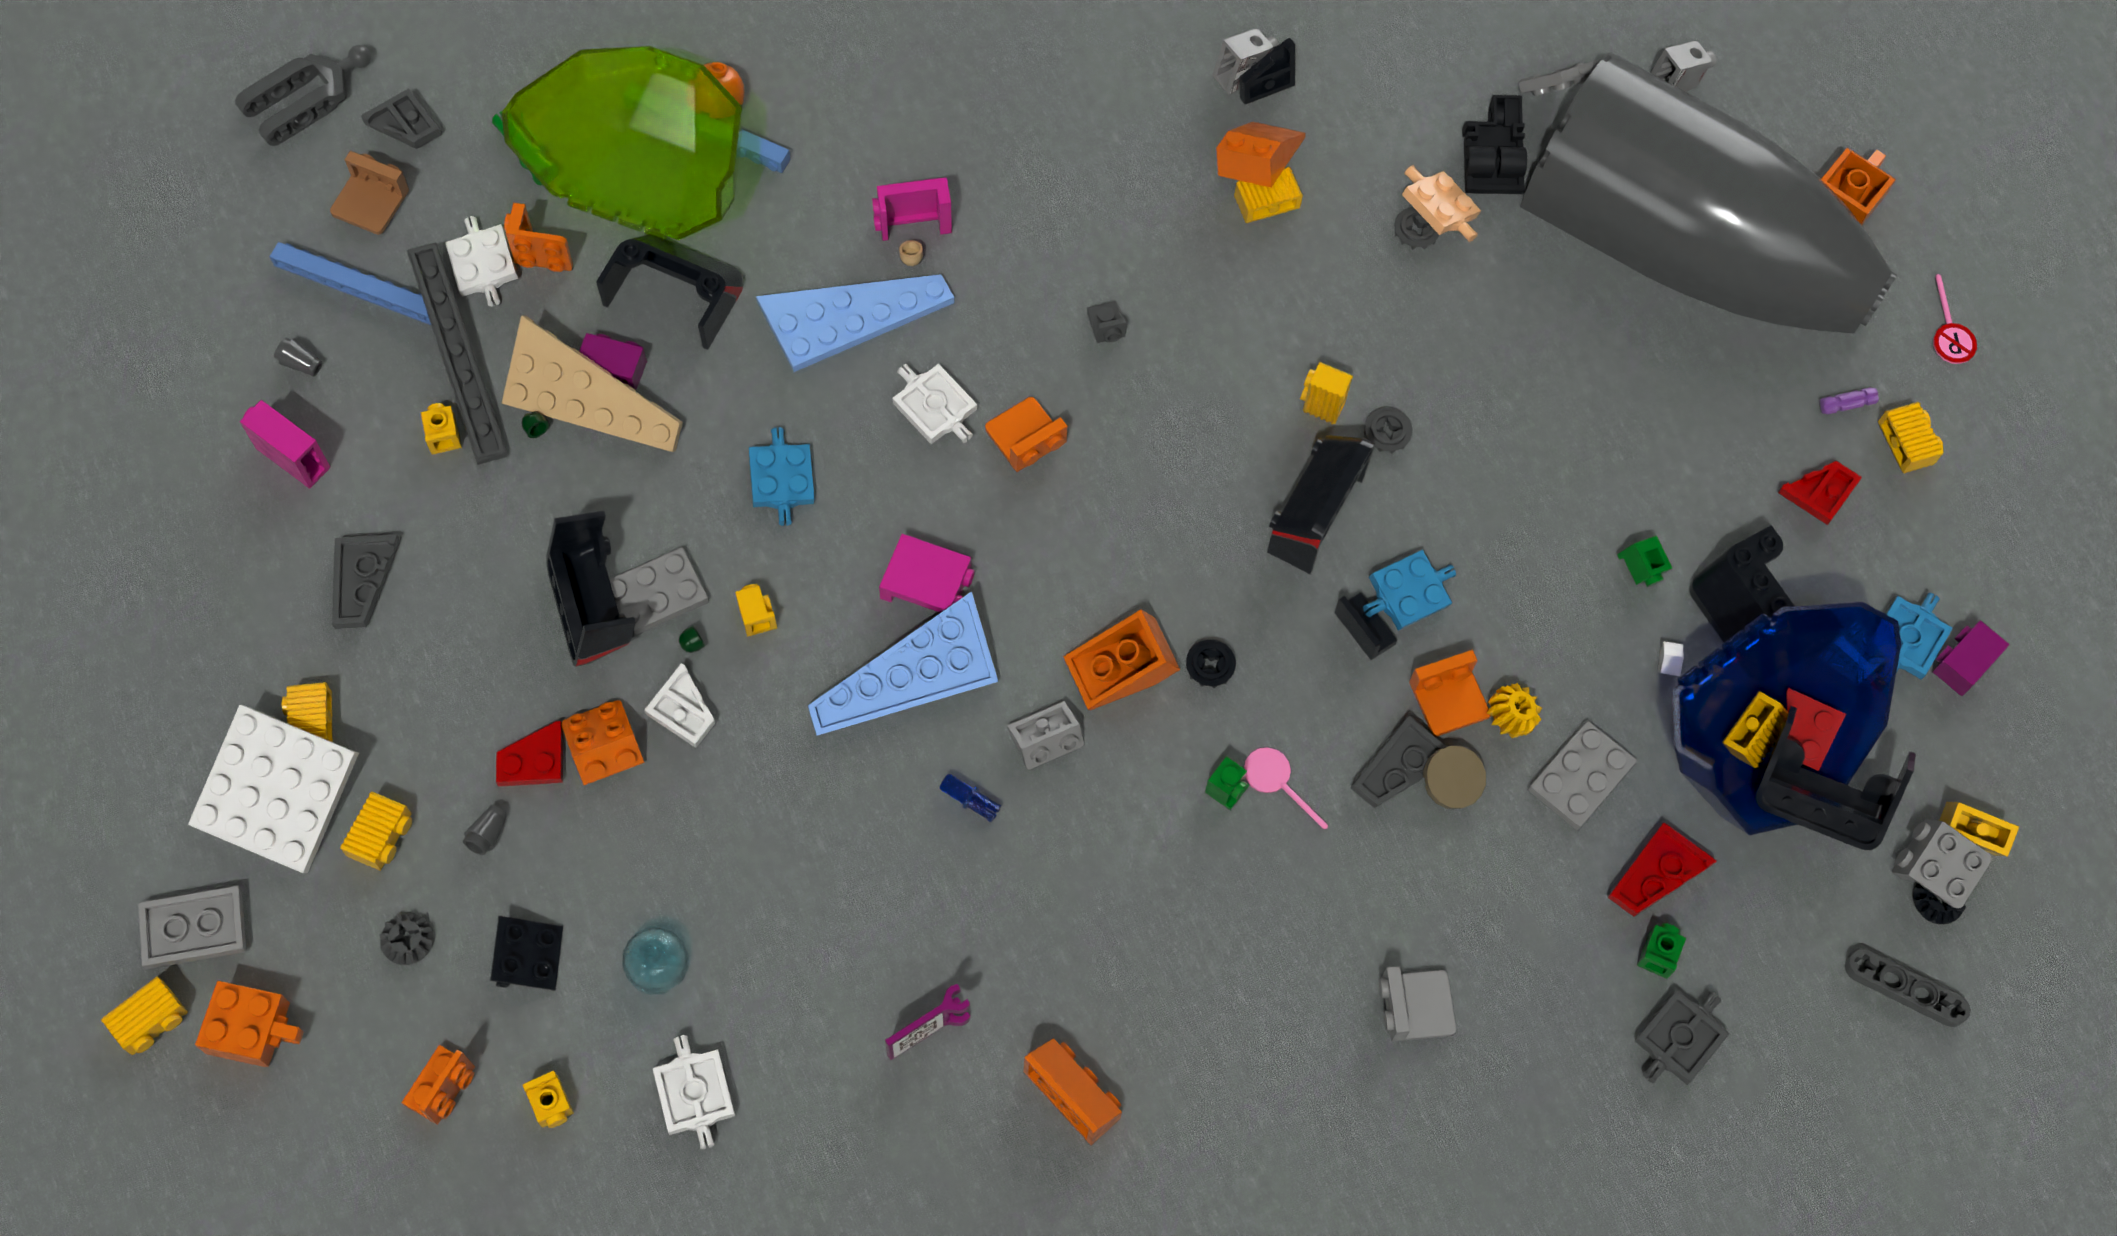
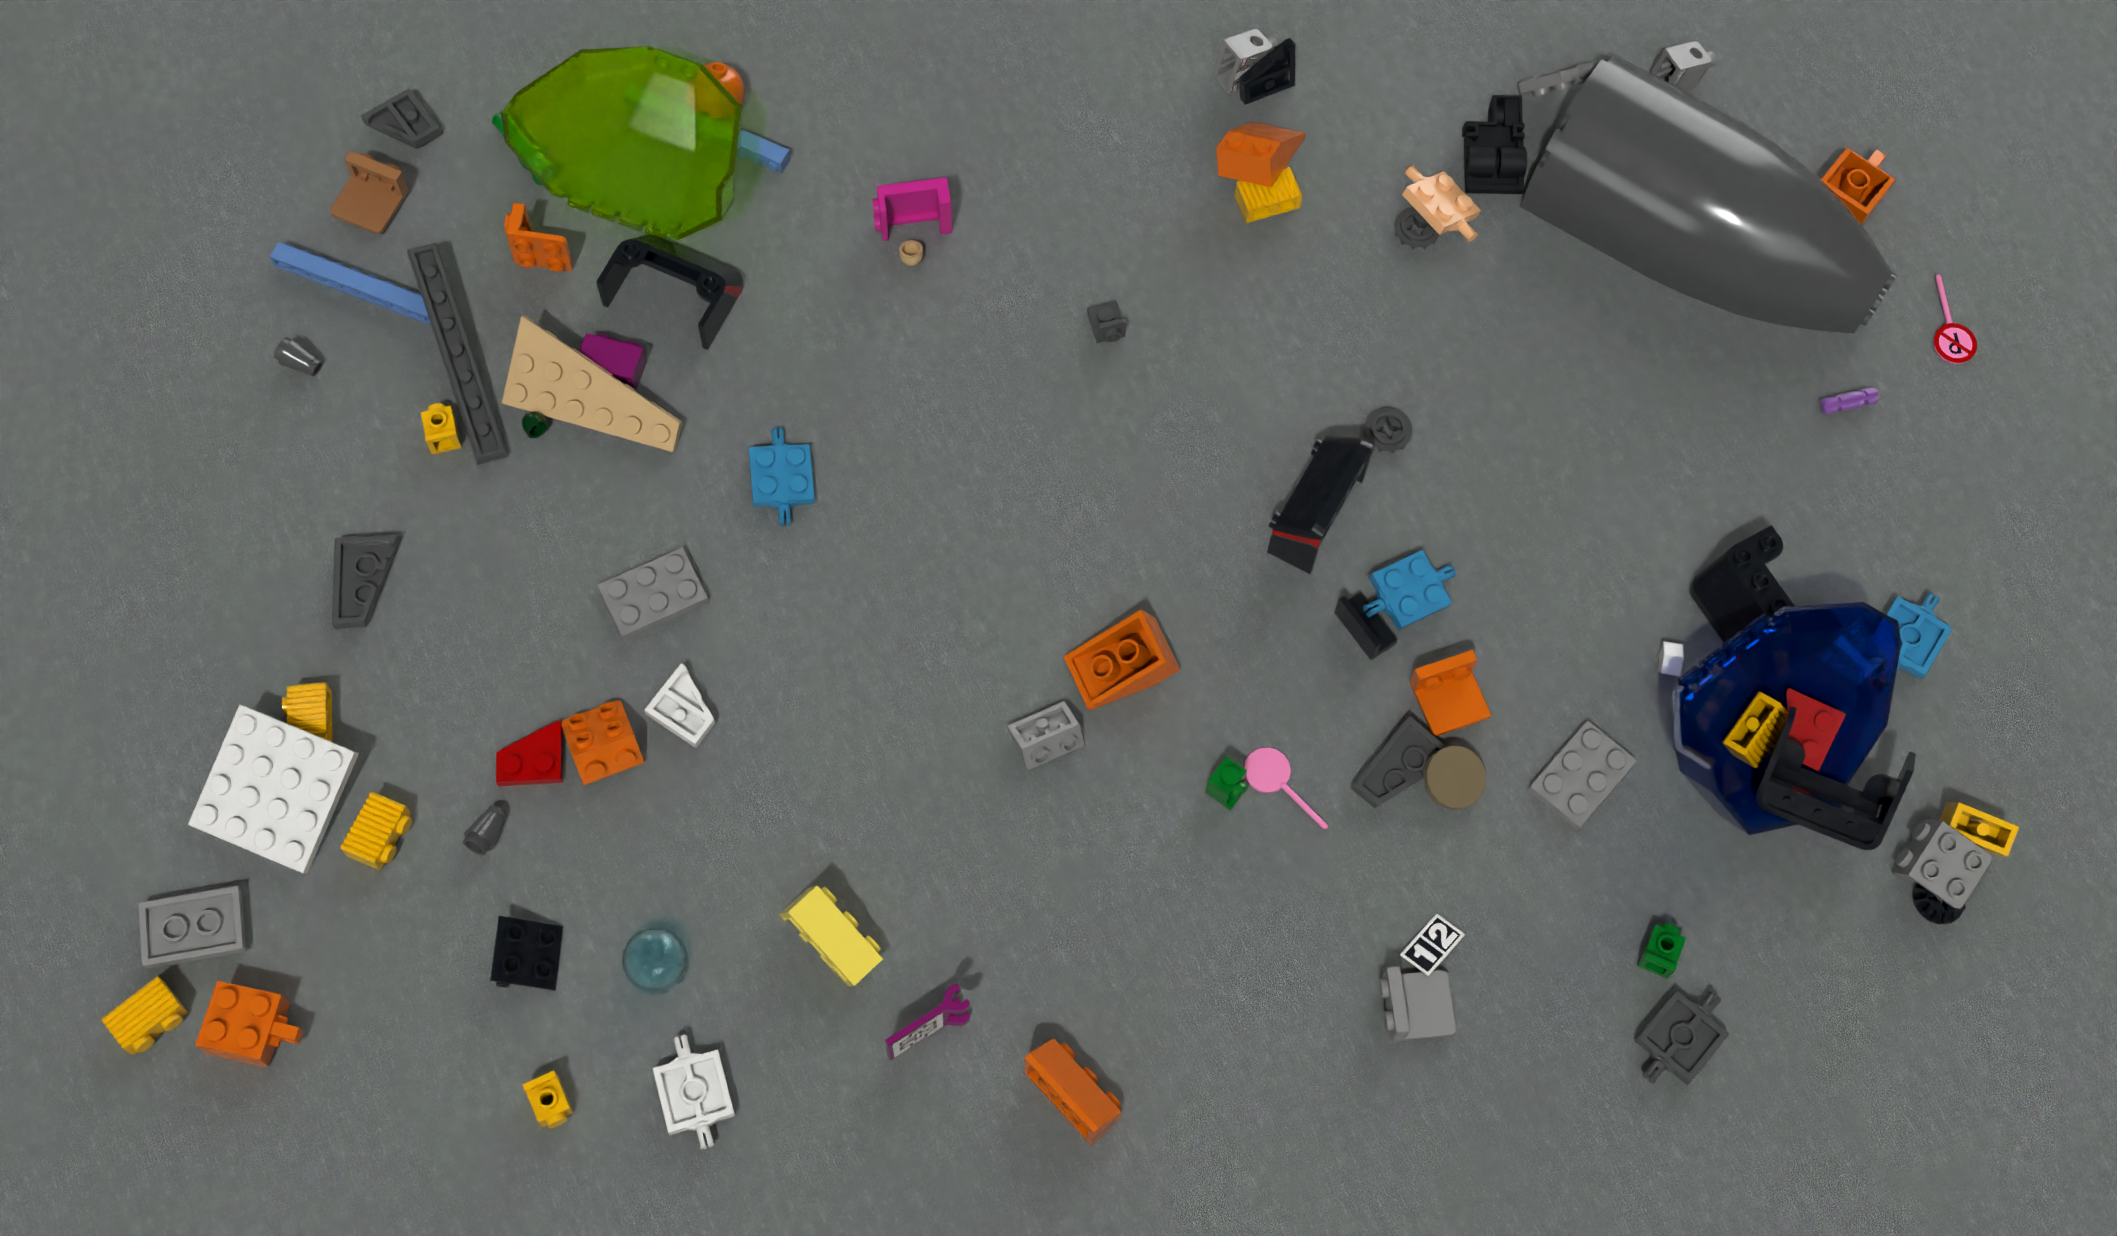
dark grey piece [235,45,371,146] -> none
dark pink brick [239,400,330,489] -> none
dark grey gear [379,912,434,965] -> none
orange bracket [401,1045,475,1125] -> none
white plate [445,216,519,307] -> none
black windscreen [546,511,636,667] -> none
dark green hinge [679,625,706,653] -> none
yellow brick [735,584,777,637] -> none
light blue wing [756,274,954,372] -> none
light blue wing [808,591,998,736] -> none
dark pink panel [879,534,975,613] -> none
white plate [892,364,977,444] -> none
clear blue axle [940,774,1002,823] -> none
orange bracket [985,397,1068,472] -> none
black gear [1186,640,1236,688] -> none
yellow brick [1300,362,1353,425] -> none
yellow gear [1487,683,1542,739] -> none
red wing [1608,822,1717,917] -> none
green brick [1617,535,1672,587] -> none
red wing [1778,461,1862,525] -> none
dark grey beam [1845,949,1971,1027] -> none
yellow brick [1878,402,1944,474] -> none
magenta brick [1933,620,2010,696] -> none
none -> light yellow wedge [779,885,883,987]
none -> sticker [1400,914,1465,976]

